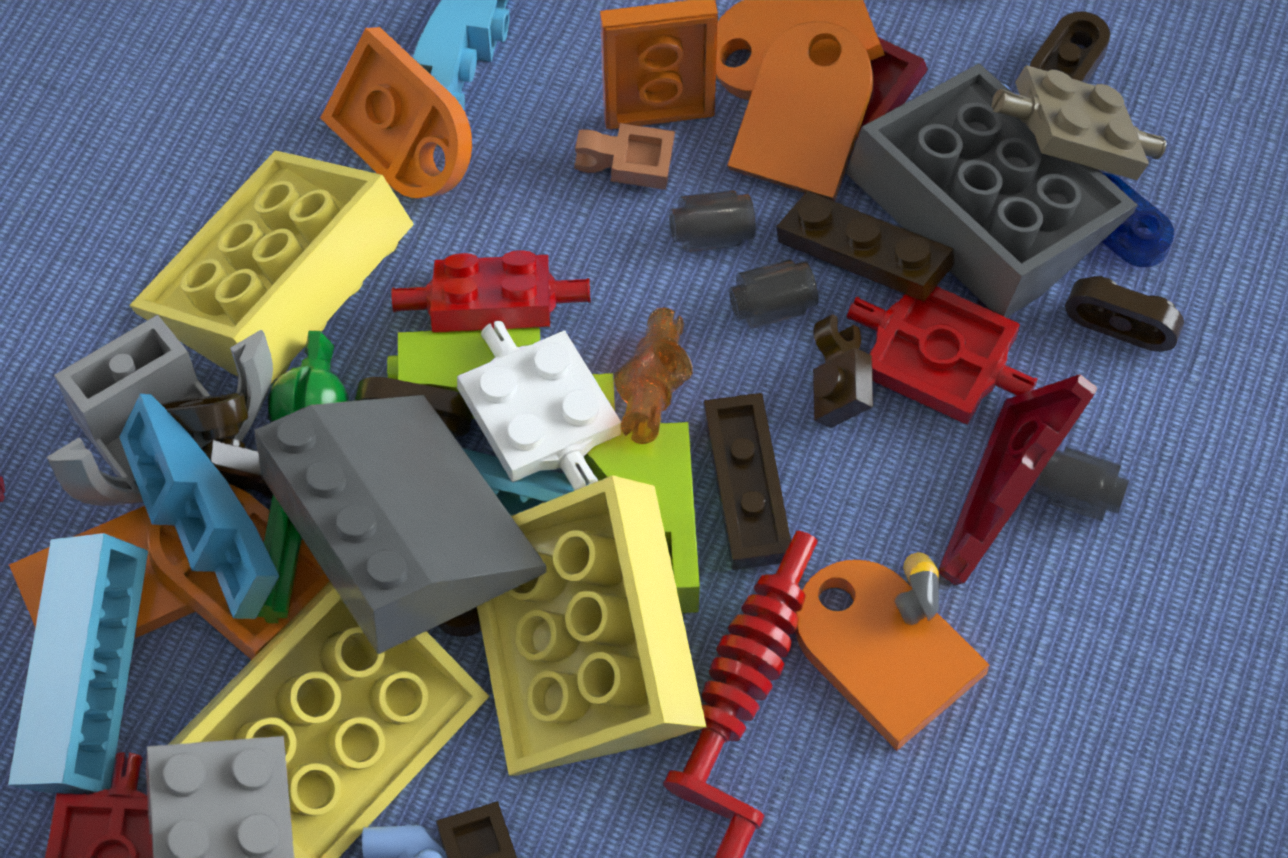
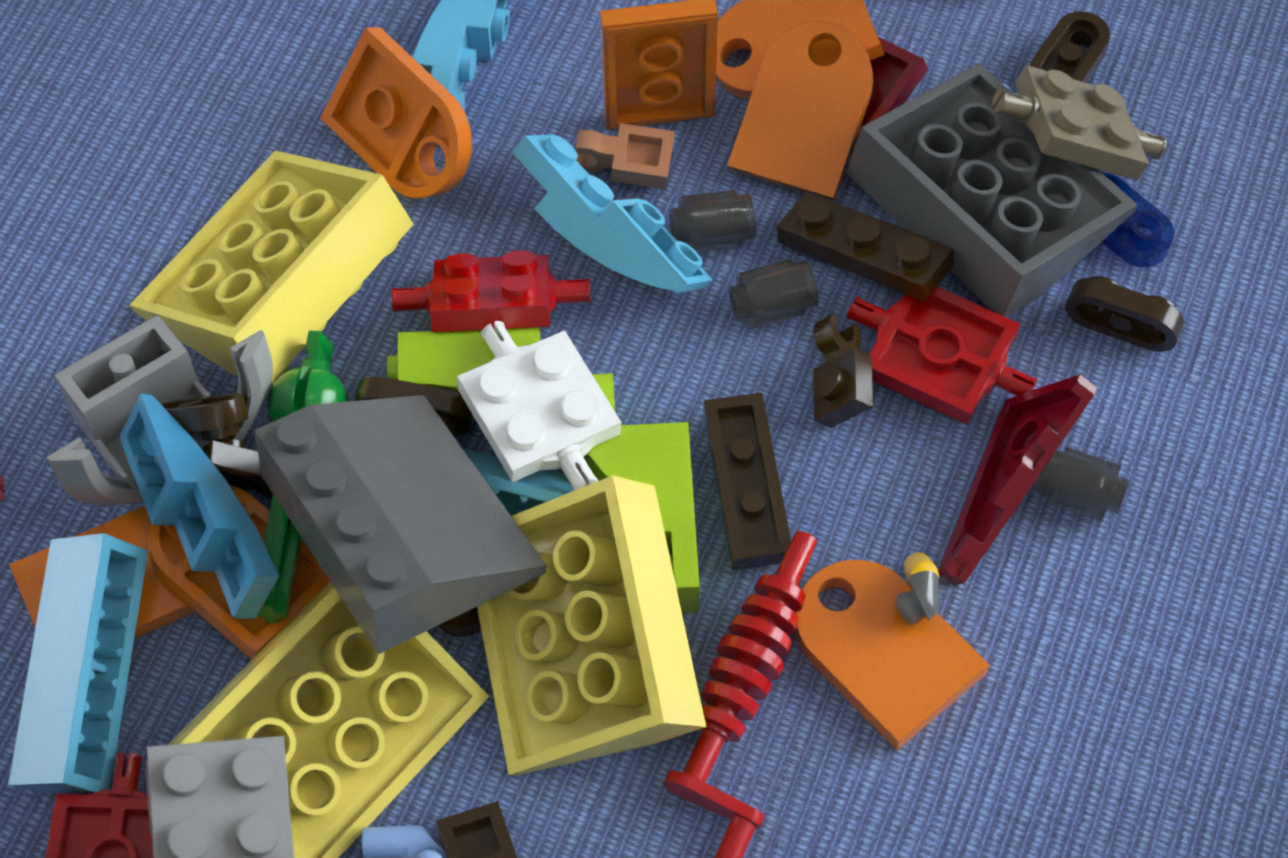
clear orange pin [614,307,693,444] -> none
none -> medium azure slope [512,134,713,292]

